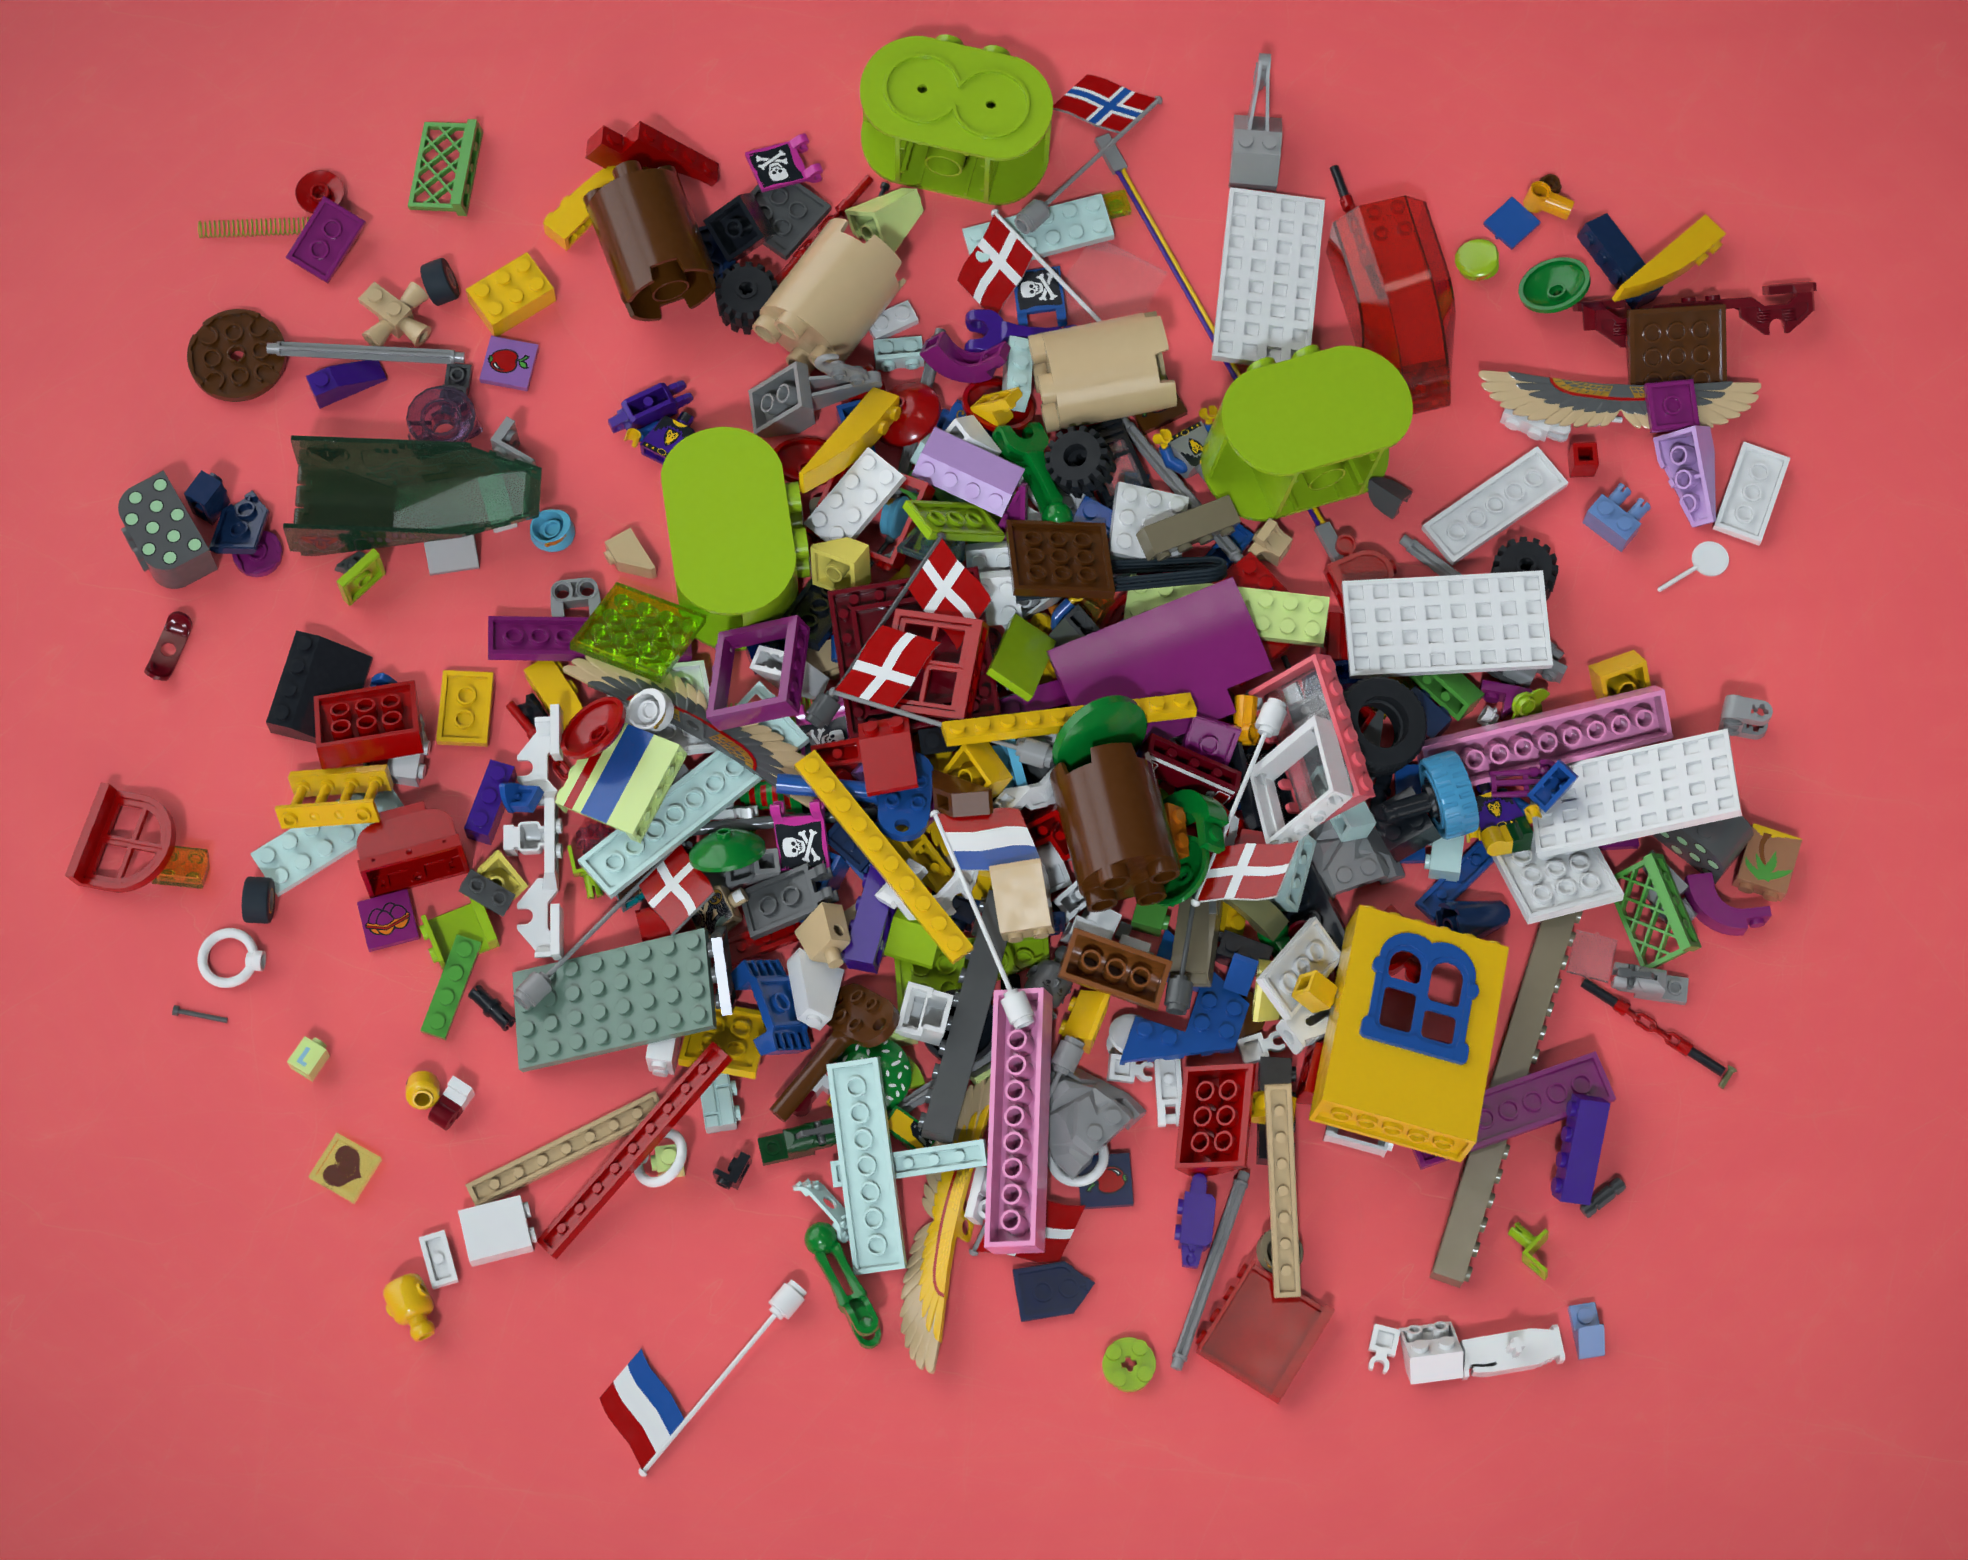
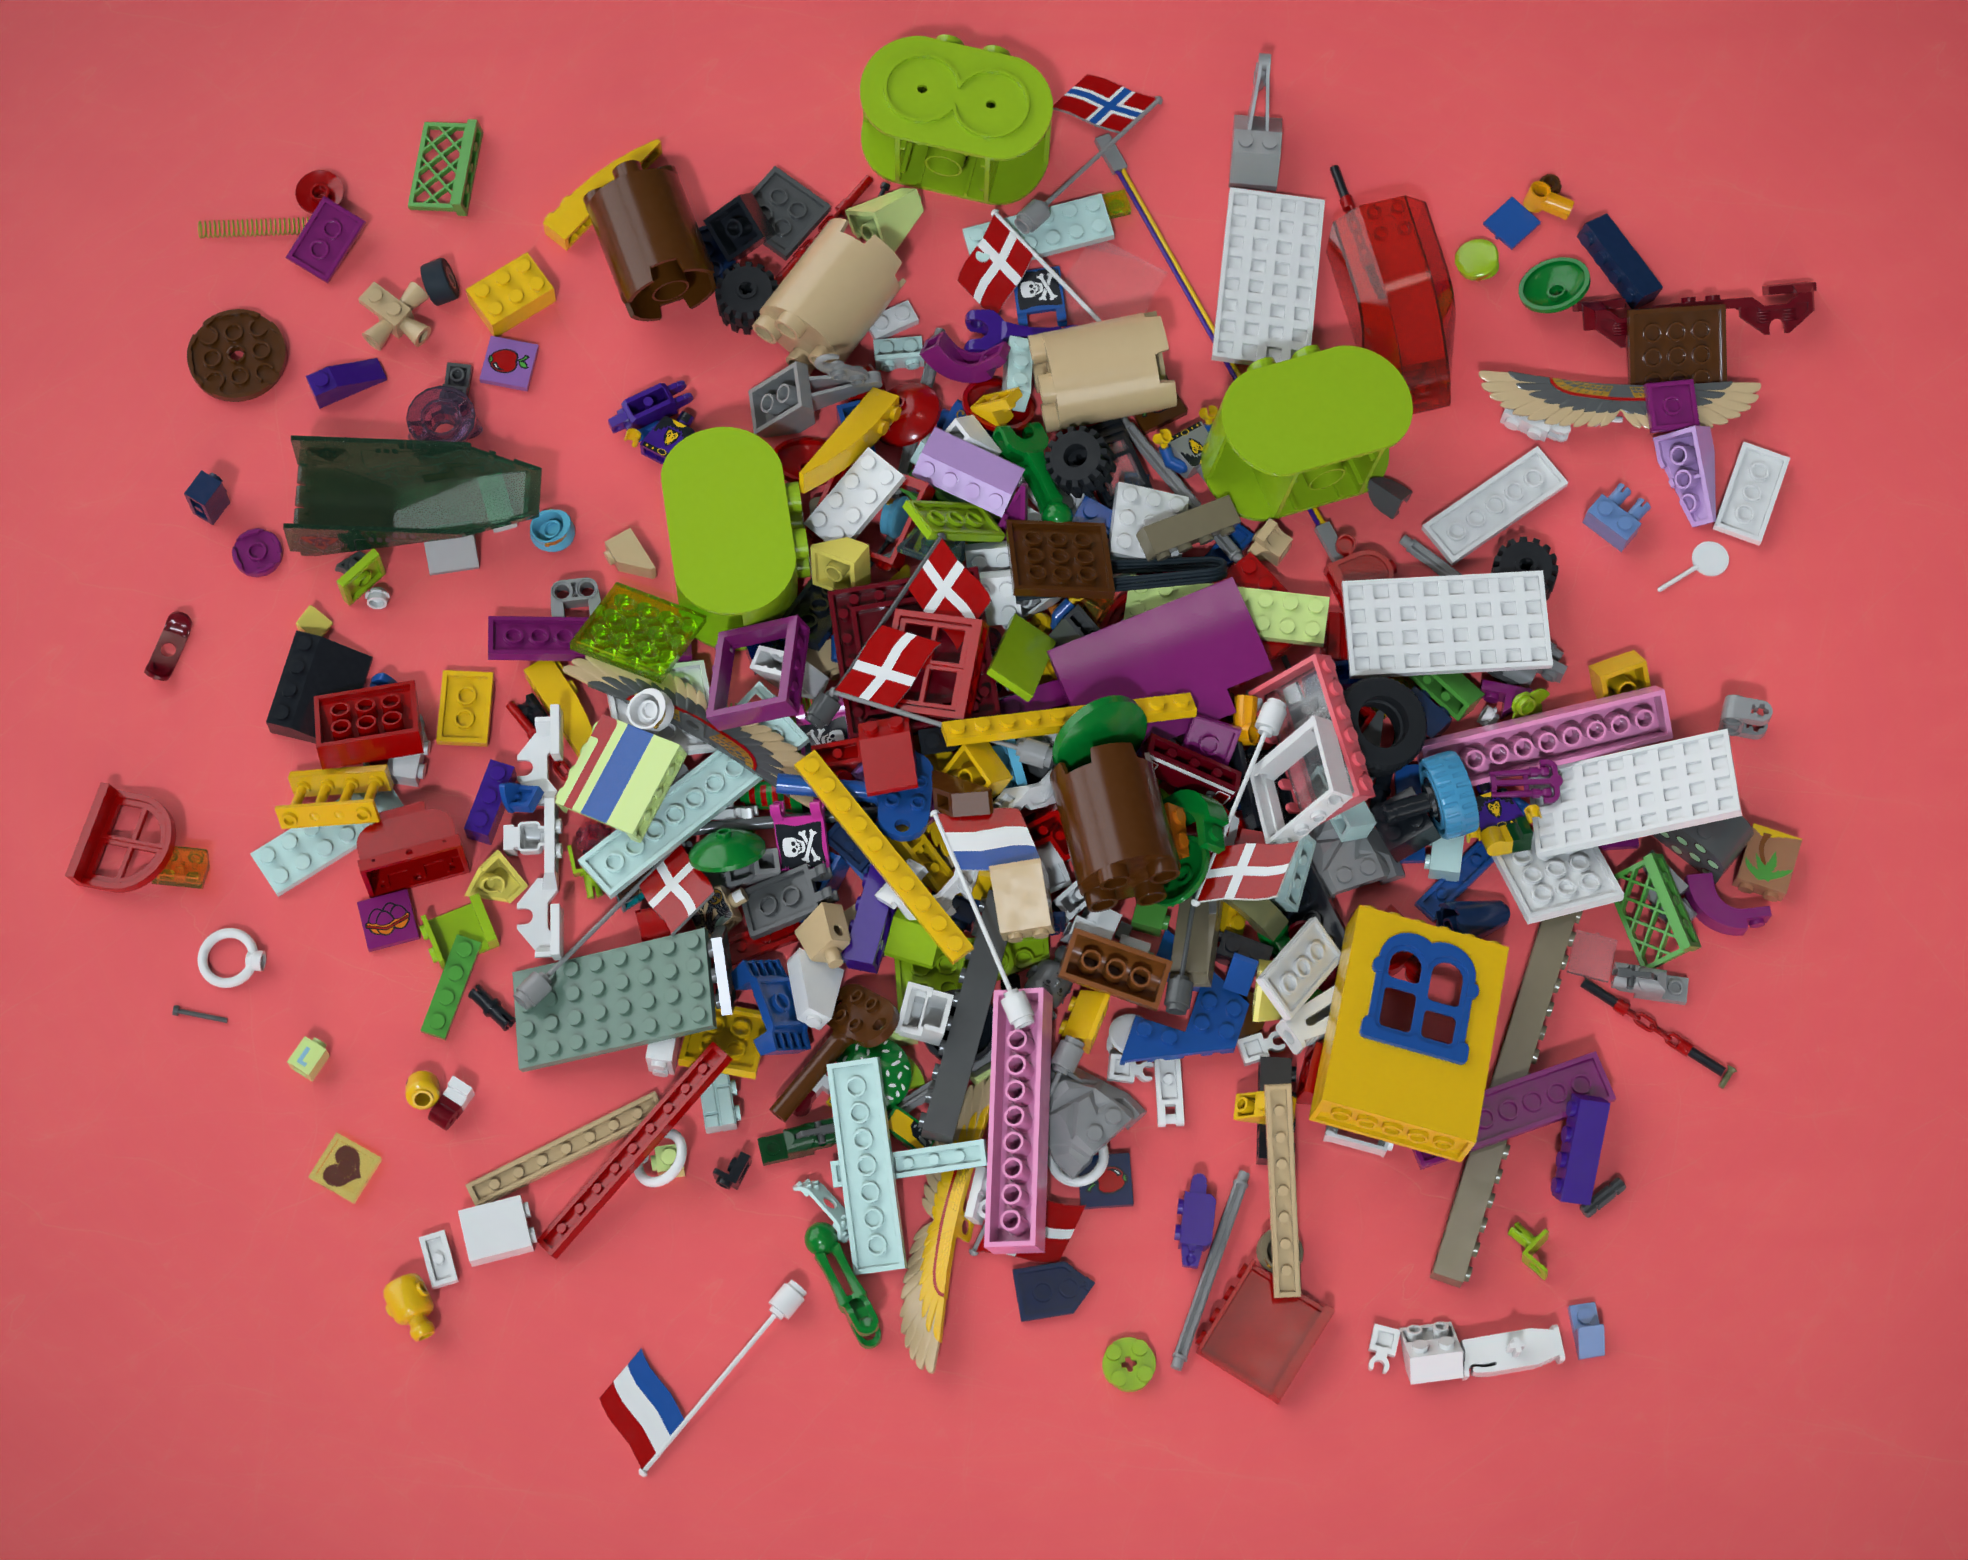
dark grey brick [118,470,218,589] -> none
dark blue tile [209,491,270,554] -> none
black wheel [242,876,275,924] -> none
light grey piece [267,341,465,364] -> none
dark grey hinge [458,869,515,917] -> none
light grey bracket [490,417,539,483] -> none
red dish [560,697,626,760] -> none
red arch [585,121,719,186] -> none
flag [745,133,823,193] -> none
red slope [1175,1063,1256,1176] -> none
yellow brick [1291,970,1338,1013] -> none
blue slope [1527,759,1579,813] -> none
red brick [1567,442,1599,478] -> none
yellow slope [1611,214,1726,302] -> none
none -> light yellow slope [296,605,333,637]
none -> white plate [365,587,390,609]

